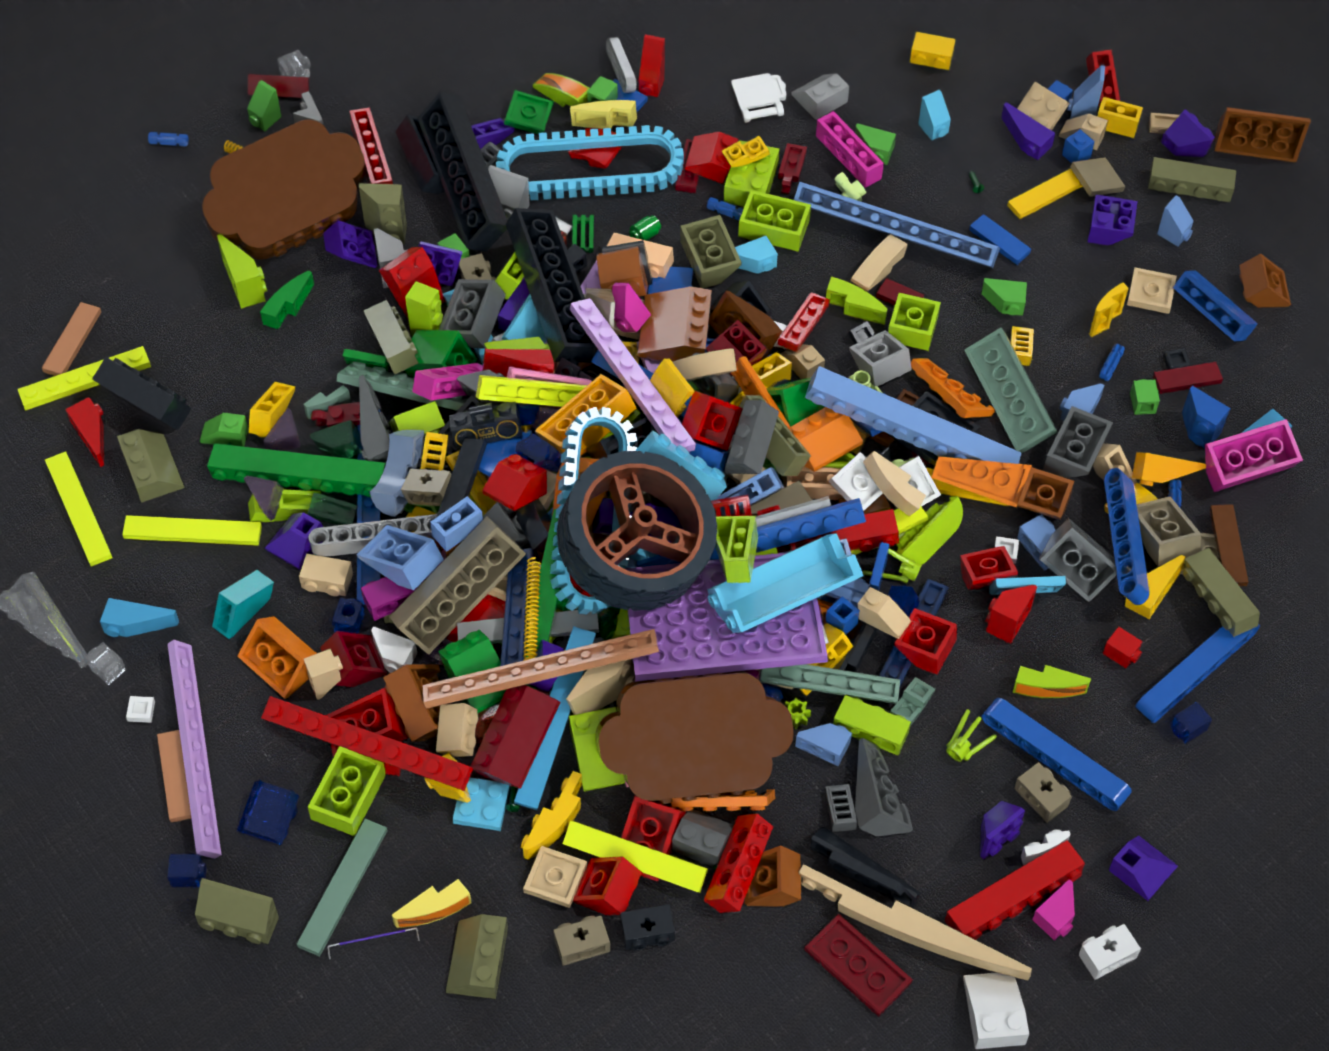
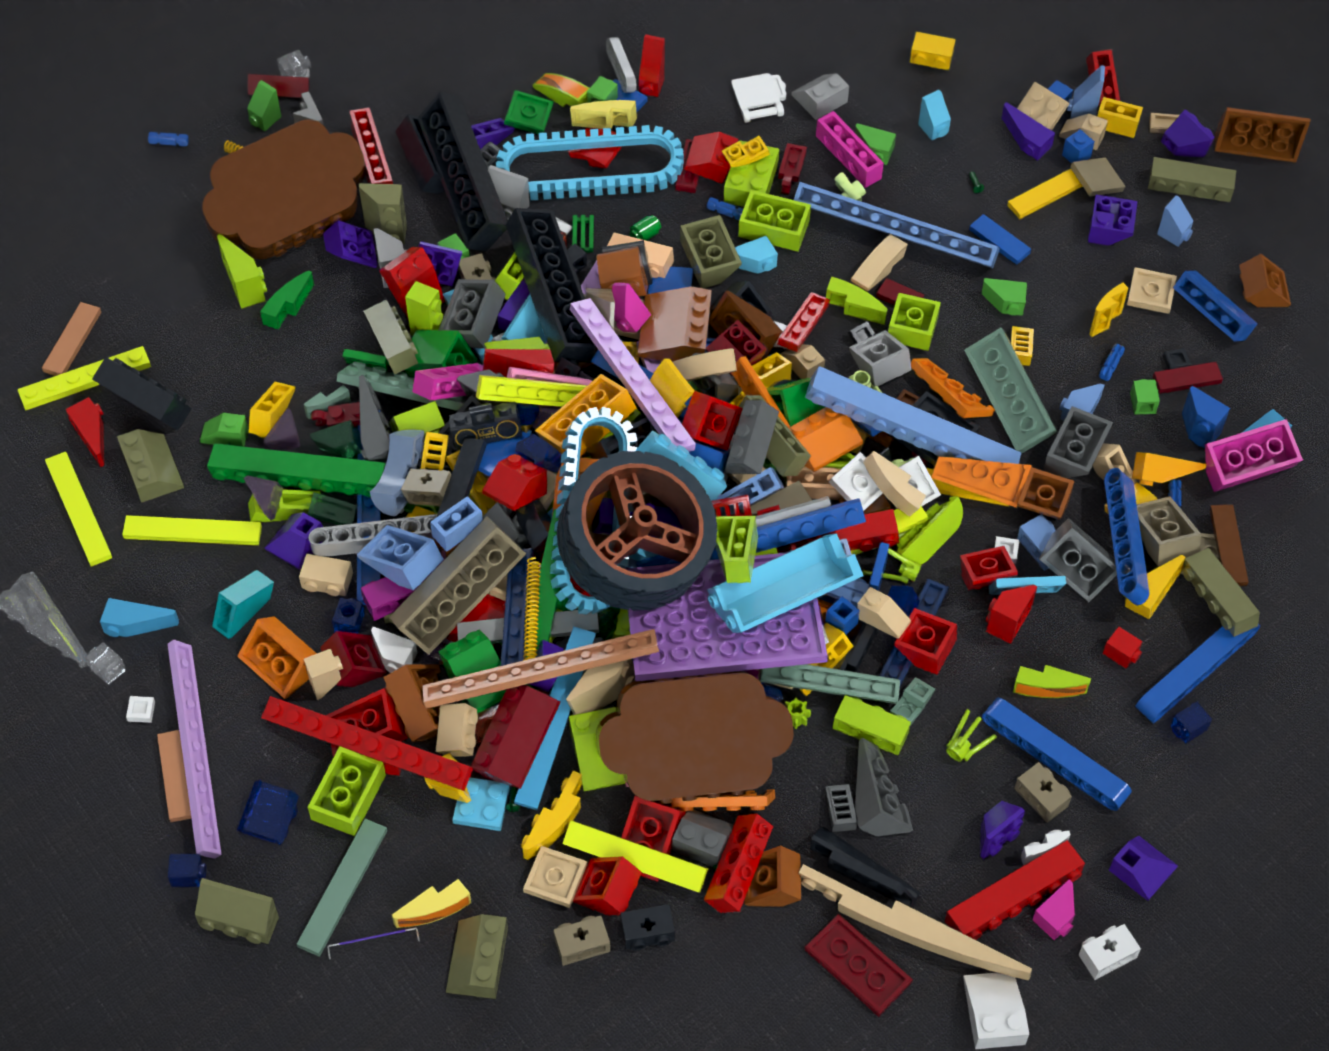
medium blue slope [795,723,852,766] -> none

